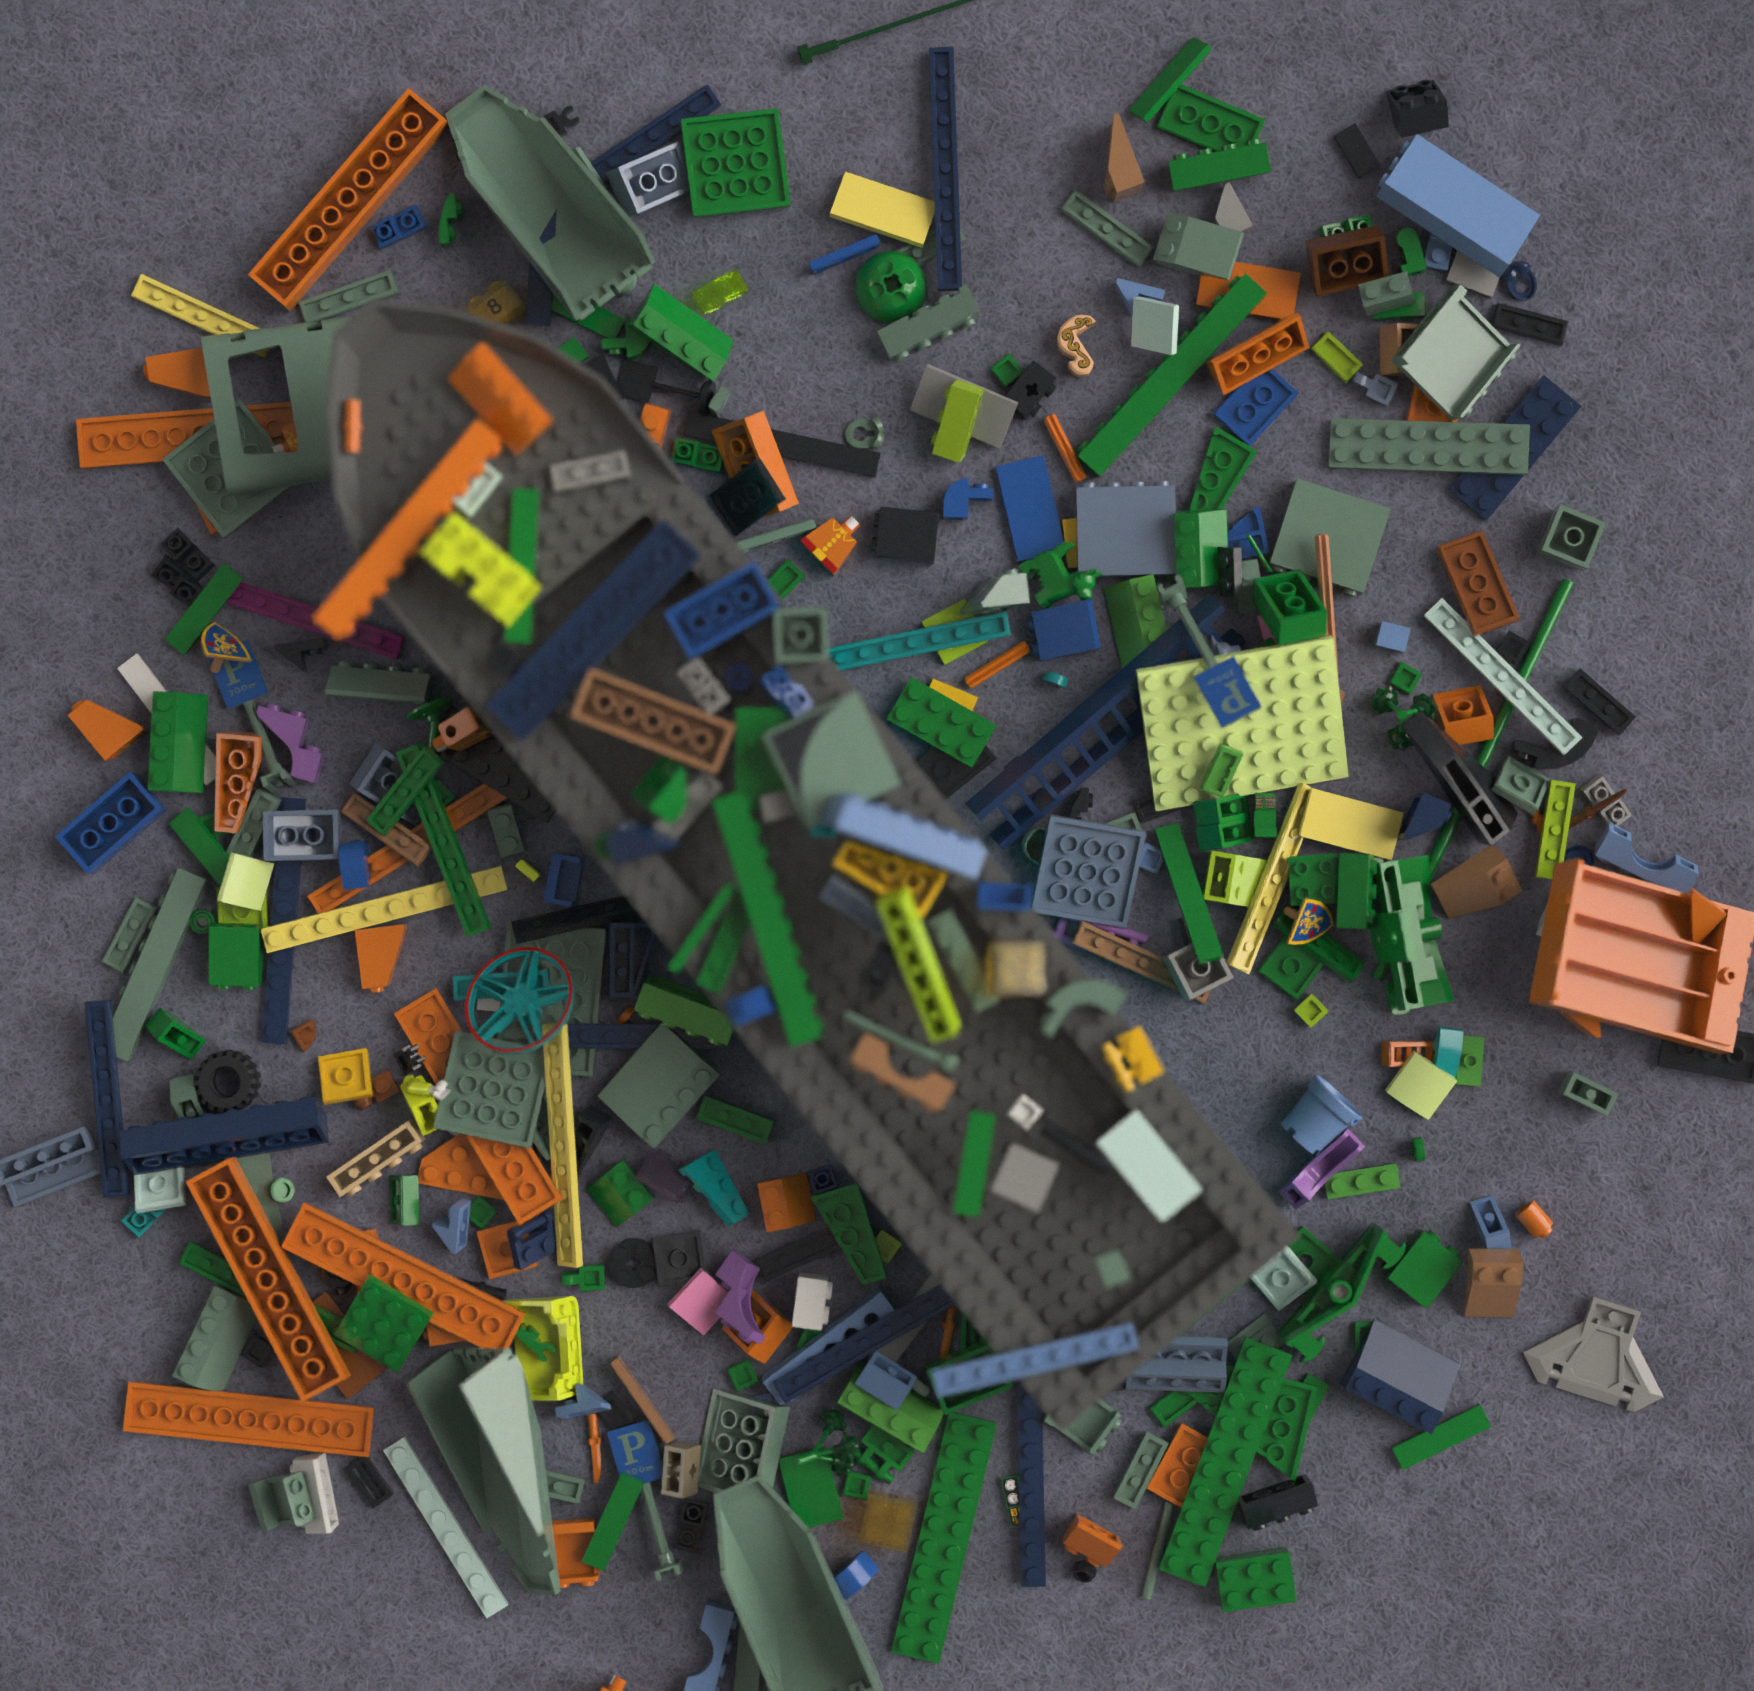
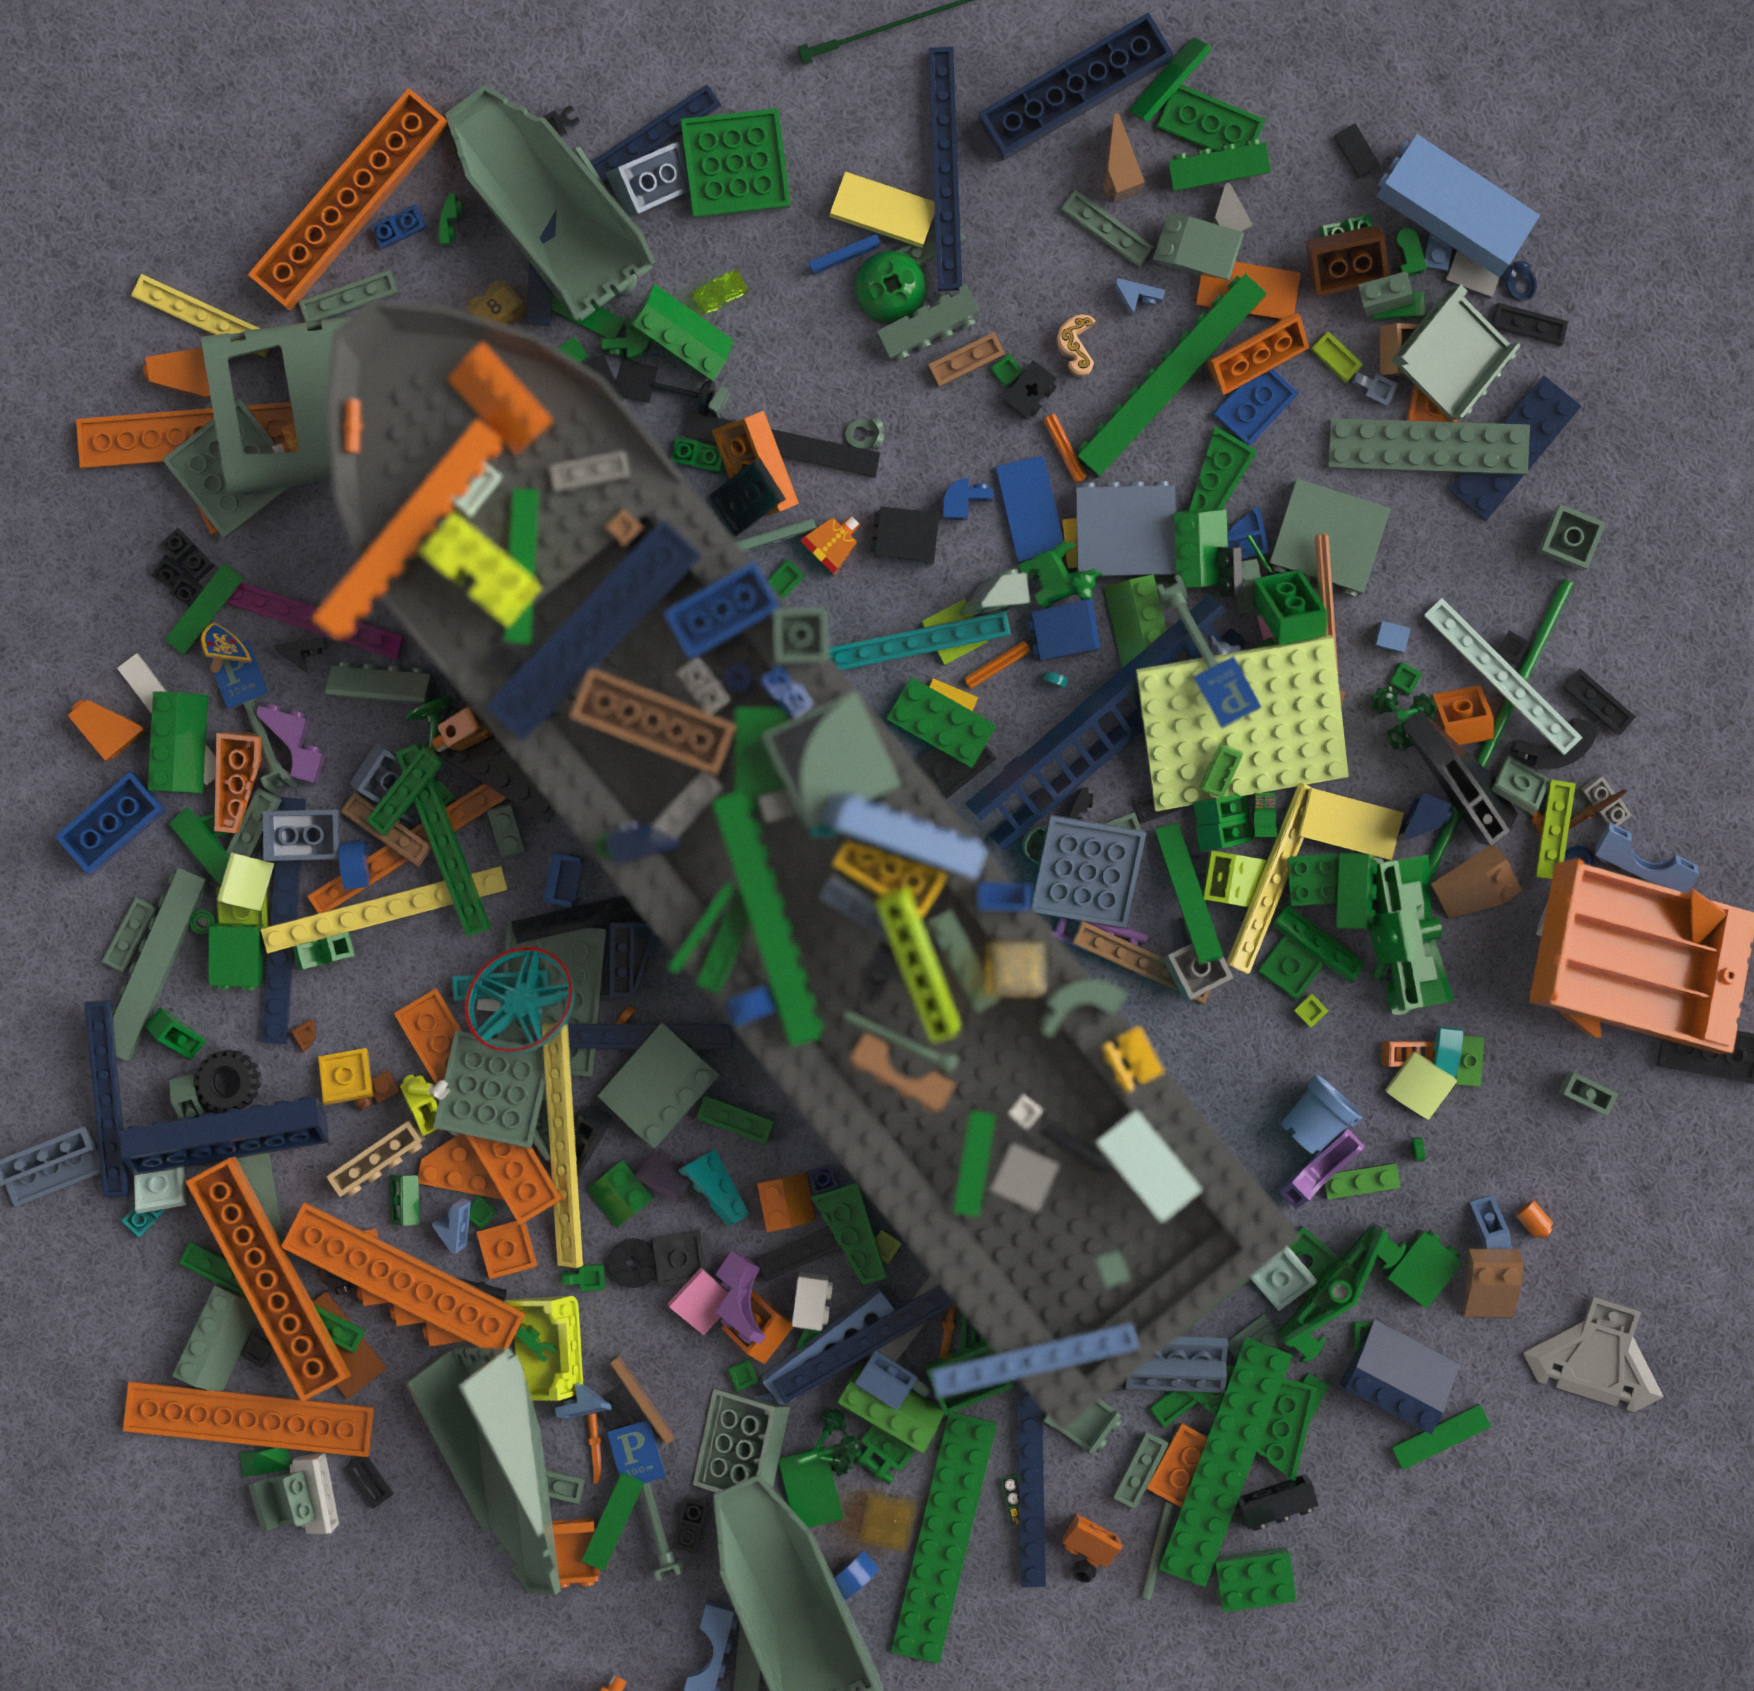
tile [268,1178,295,1203] -> none
green plate [334,1274,434,1373] -> none
orange slope [355,924,408,993] -> none
light aqua plate [383,1436,508,1619] -> none
black plate [393,1044,426,1075] -> none
dark blue plate [507,1209,557,1270] -> none
neon yellow tile [515,859,541,882] -> none
green slope [631,754,687,825] -> none
bright green slope [634,974,734,1046] -> none
orange torso [639,403,672,450] -> none
dark tan brick [661,1441,701,1499] -> none
green tile [842,1470,872,1500] -> none
light grey tile [910,364,1018,449] -> none
lime brick [931,379,985,463] -> none
light aqua tile [1131,296,1179,355] -> none
medium blue tile [1139,842,1164,875] -> none
shield [1284,898,1334,945] -> none
black slope [1386,80,1449,138] -> none
dark orange tile [1436,530,1520,637] -> none
none -> green slope [239,1447,291,1477]
none -> green brick [293,932,355,970]
none -> medium nougat tile [605,509,642,546]
none -> medium nougat plate [928,332,1005,388]
none -> dark blue brick [978,12,1174,161]

